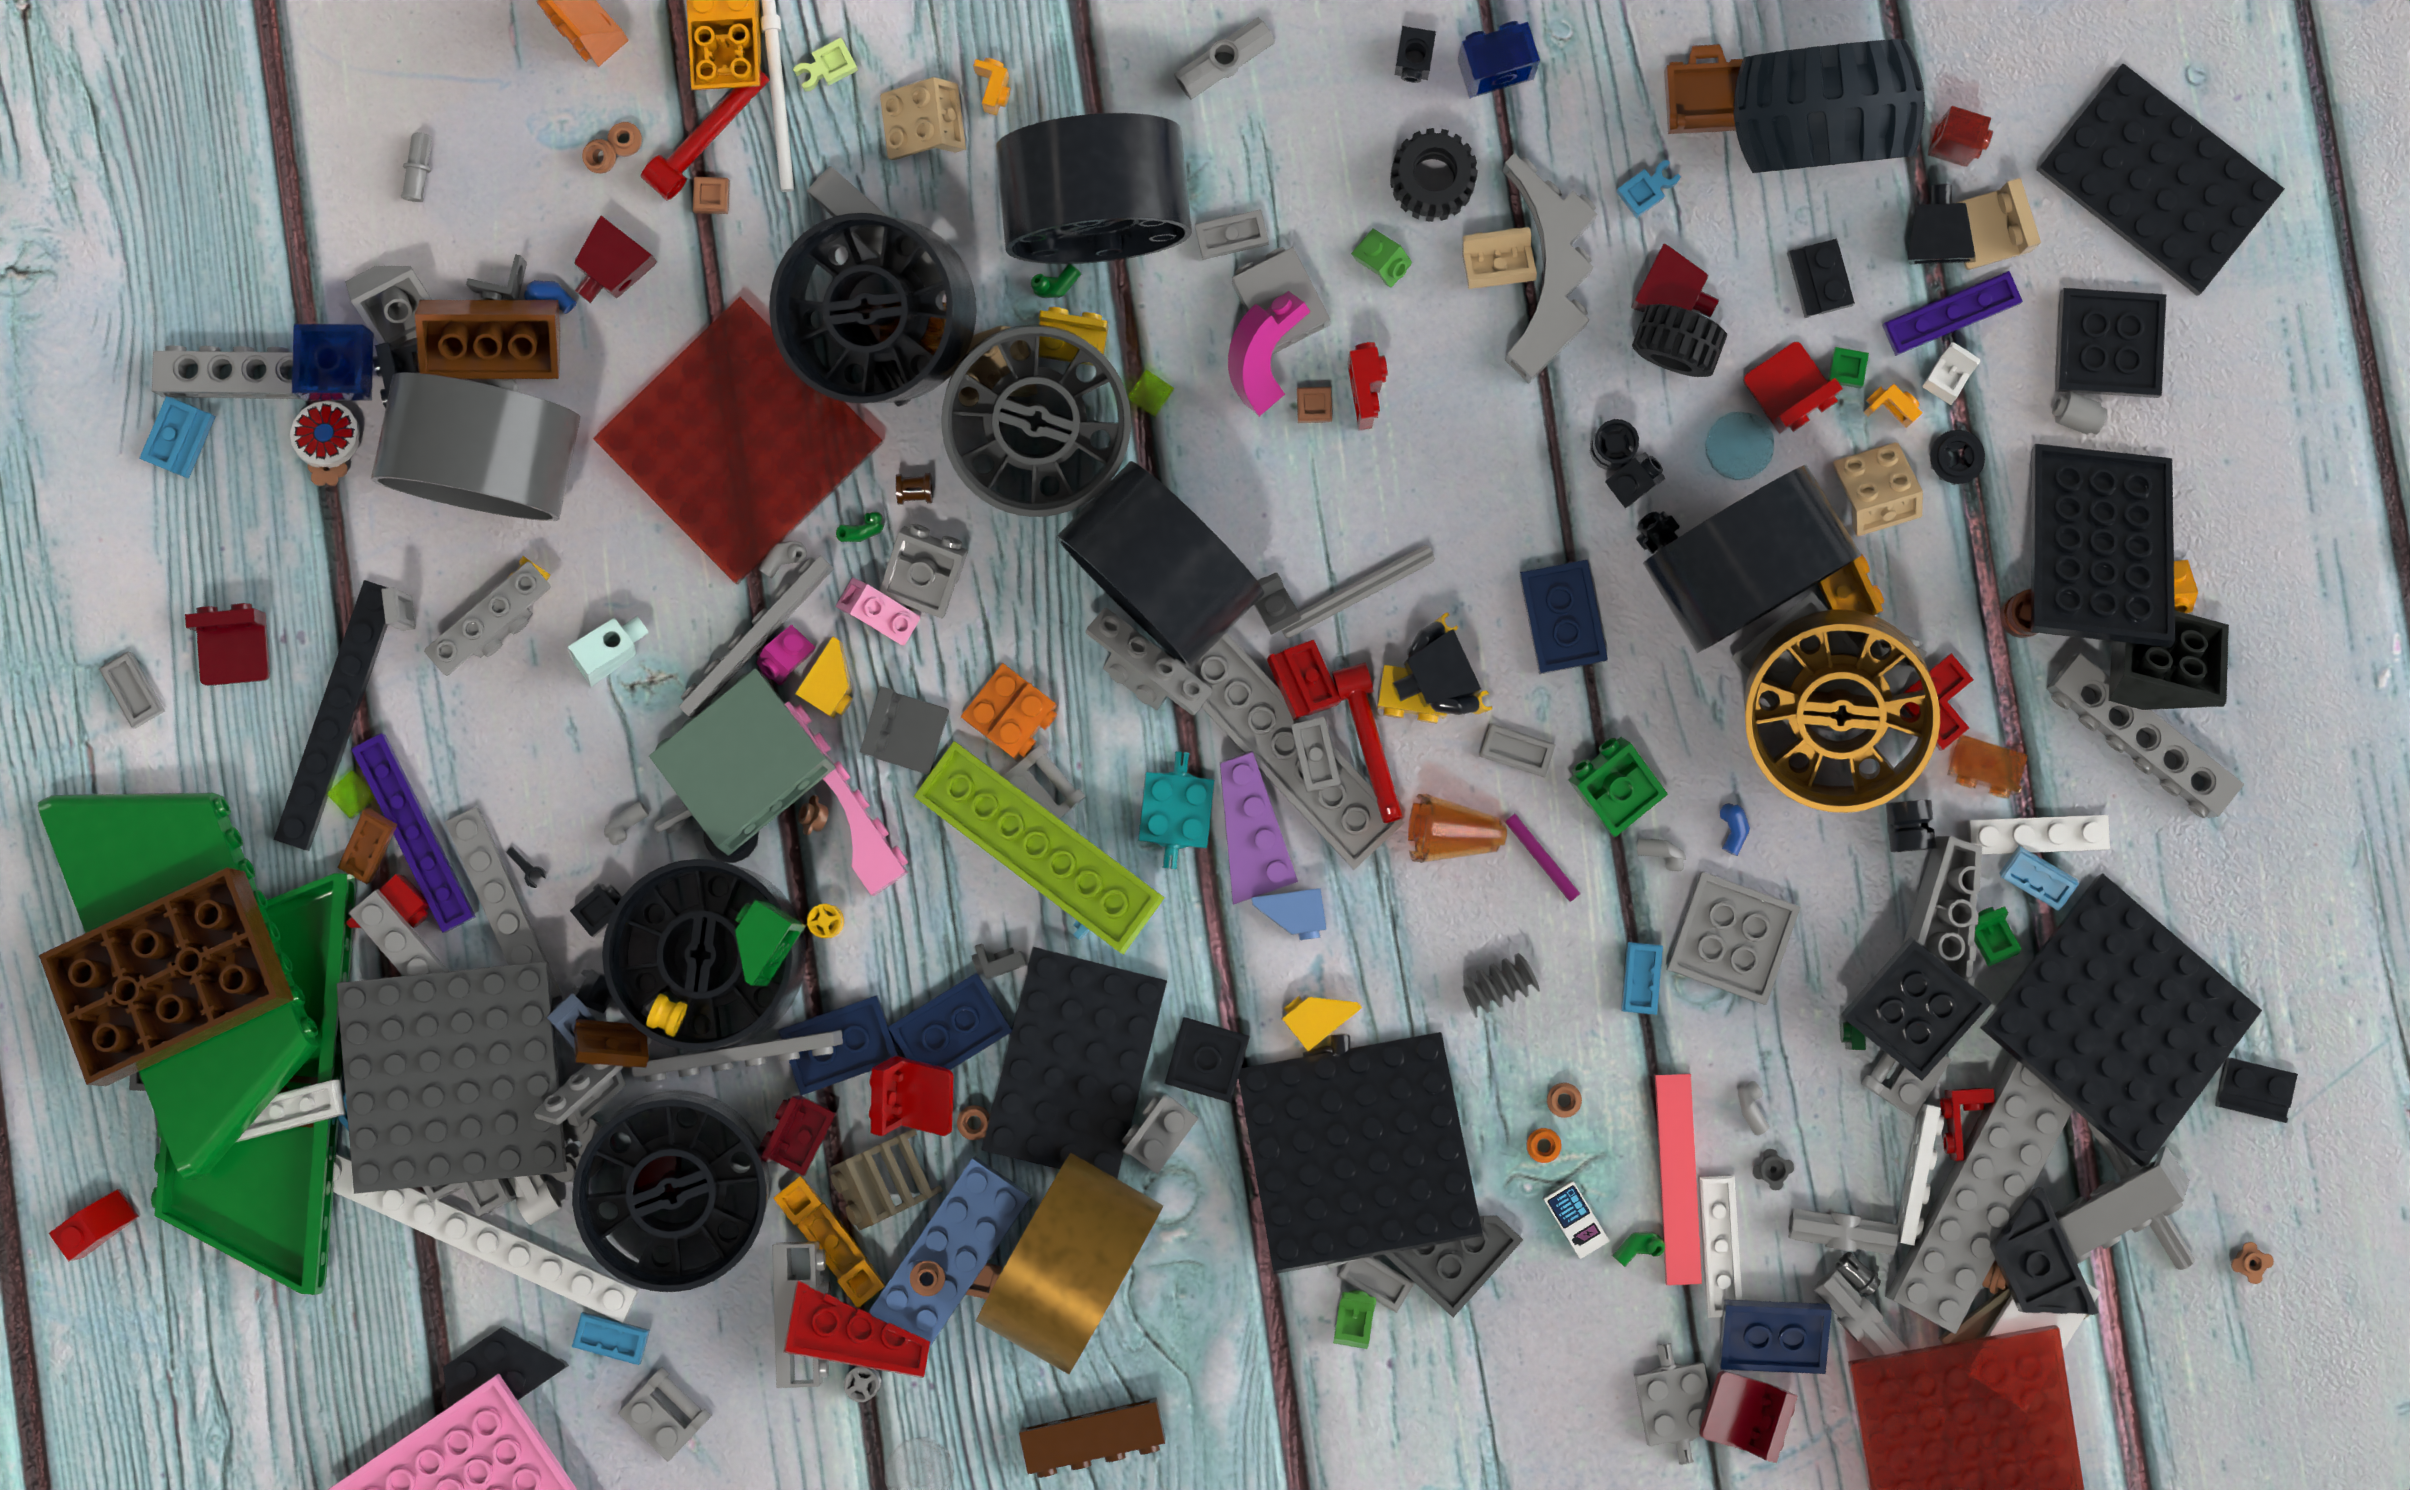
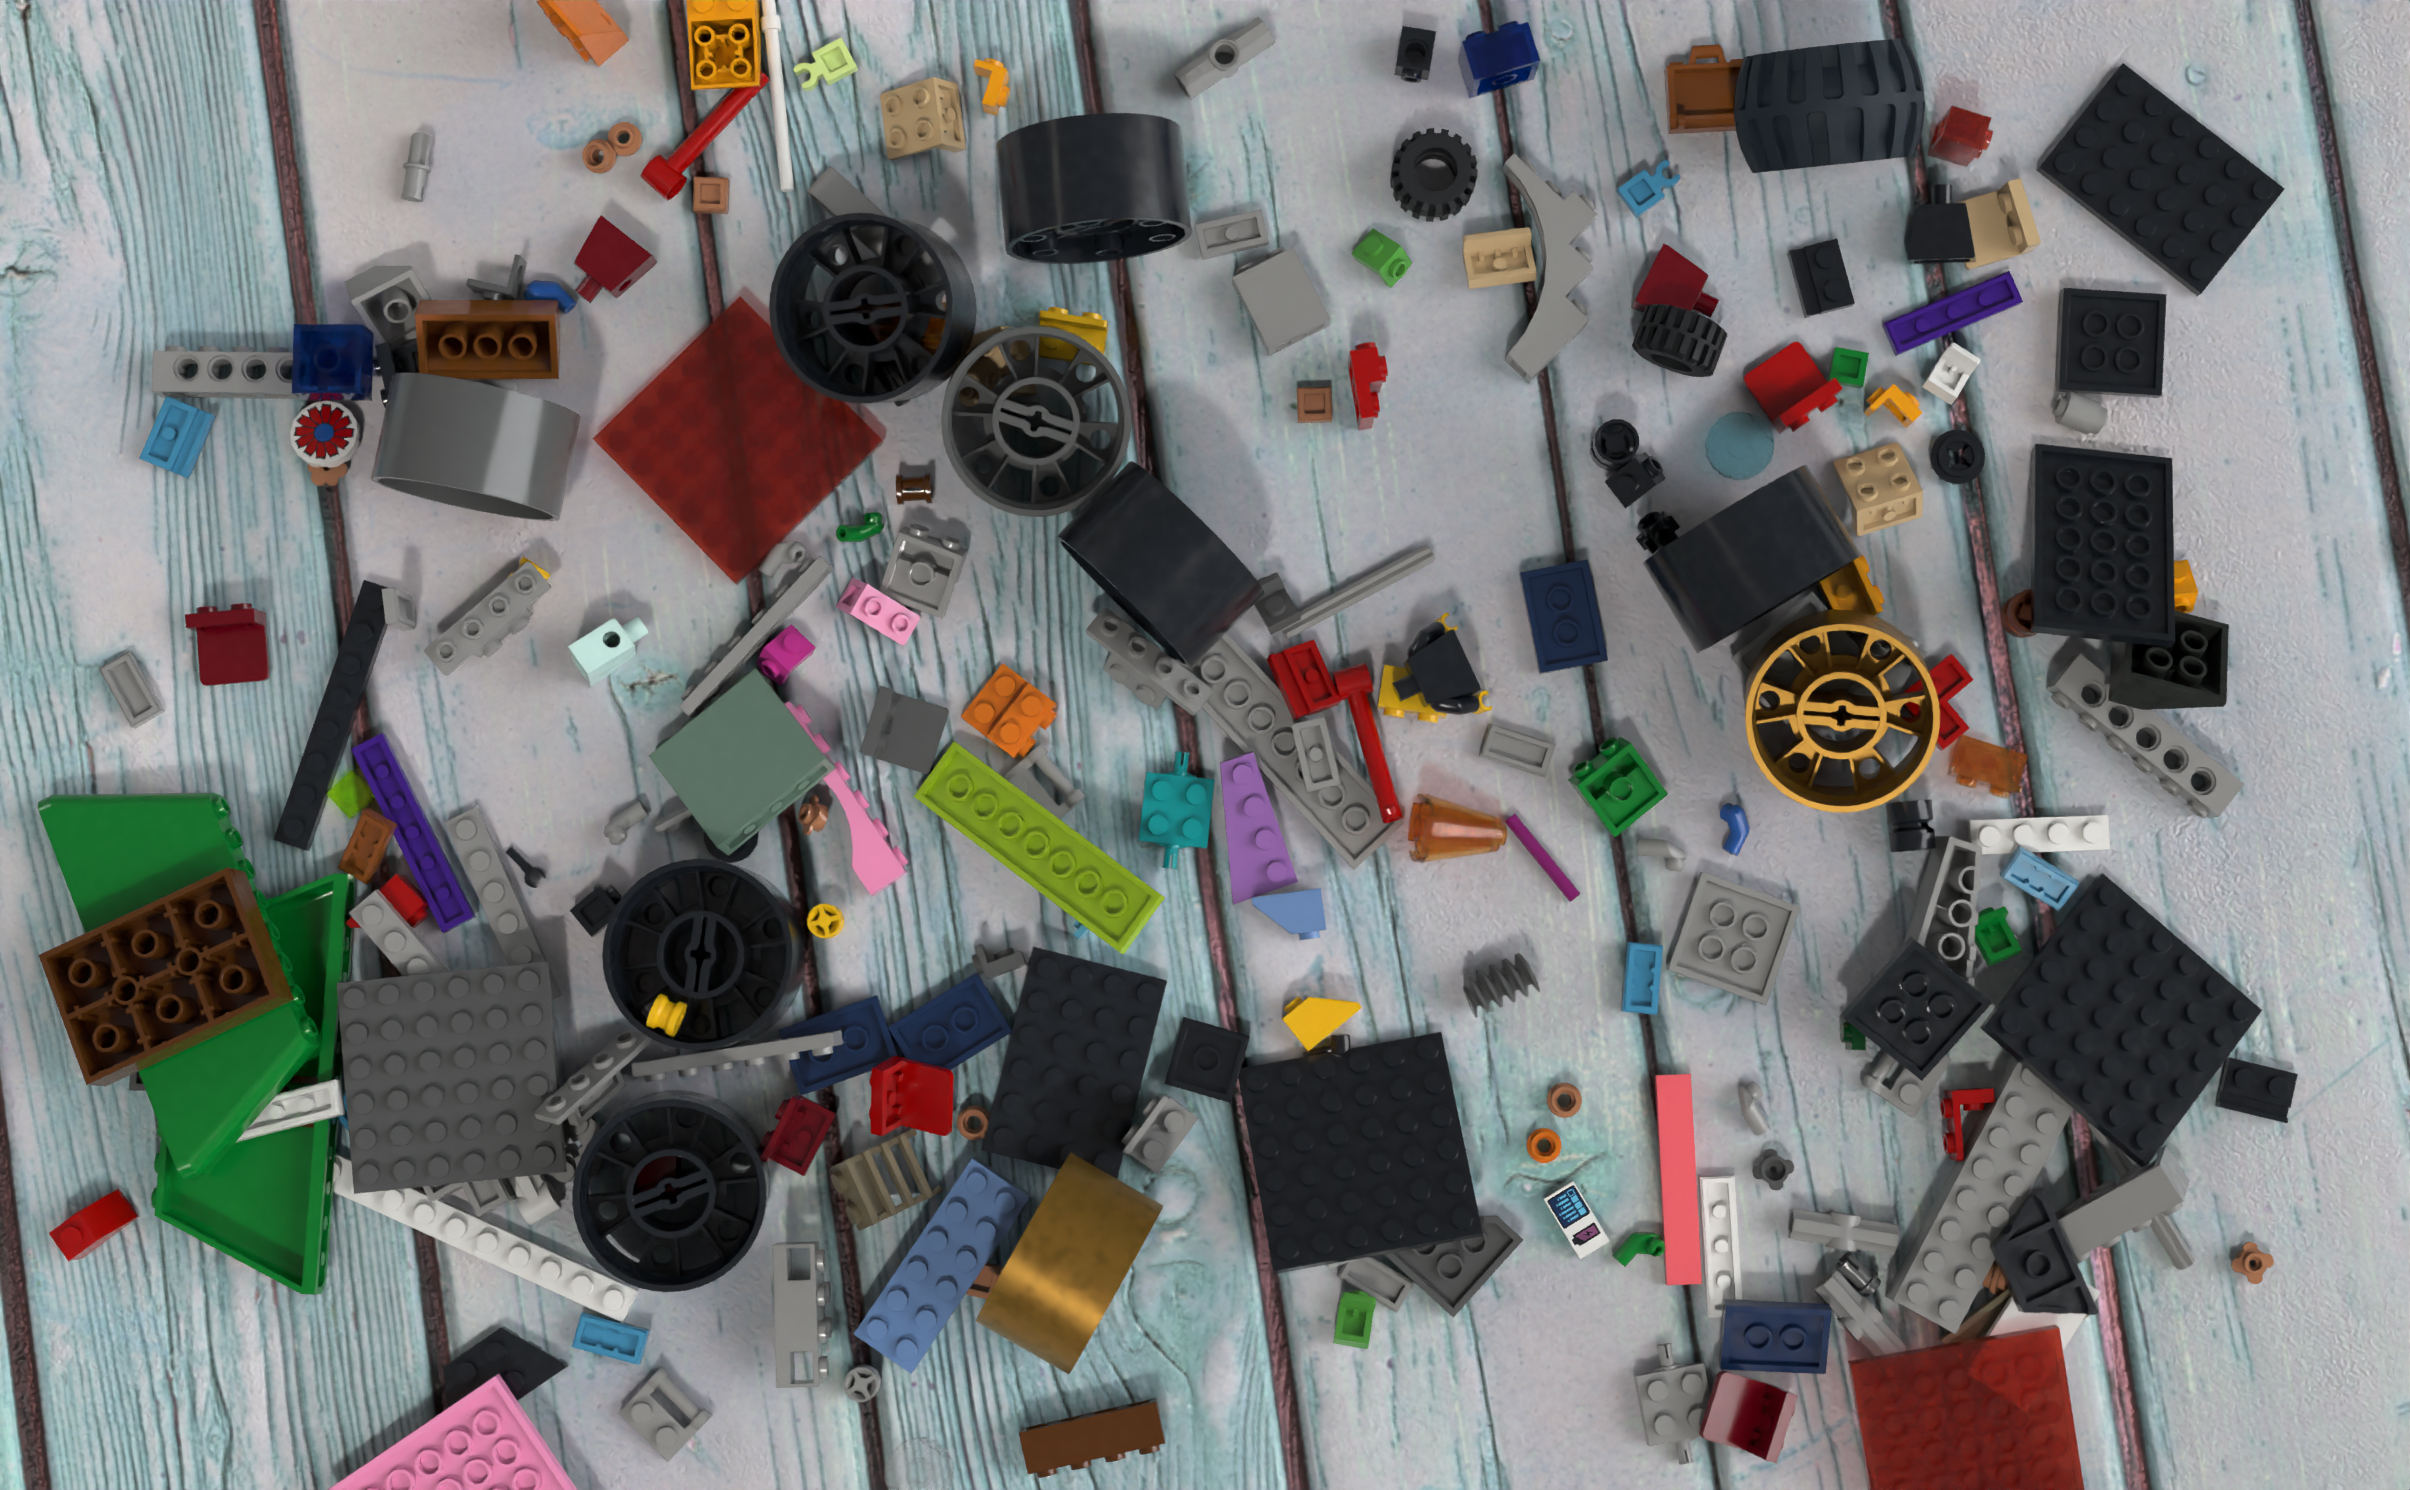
sand blue plate [547,993,597,1051] -> none
black tile [572,969,612,1014] -> none
reddish brown plate [574,1019,649,1068] -> none
green slope [735,900,805,986] -> none
light orange slope [773,1176,886,1309] -> none
red wing [783,1281,930,1378] -> none
yellow slope [795,636,853,719] -> none
nougat plate [910,1260,945,1296] -> none
green arm [1030,263,1082,298] -> none
clear neon green tile [1127,369,1174,418] -> none
dark pink arch [1228,291,1311,417] -> none
white plate [1896,1104,1944,1246] -> none

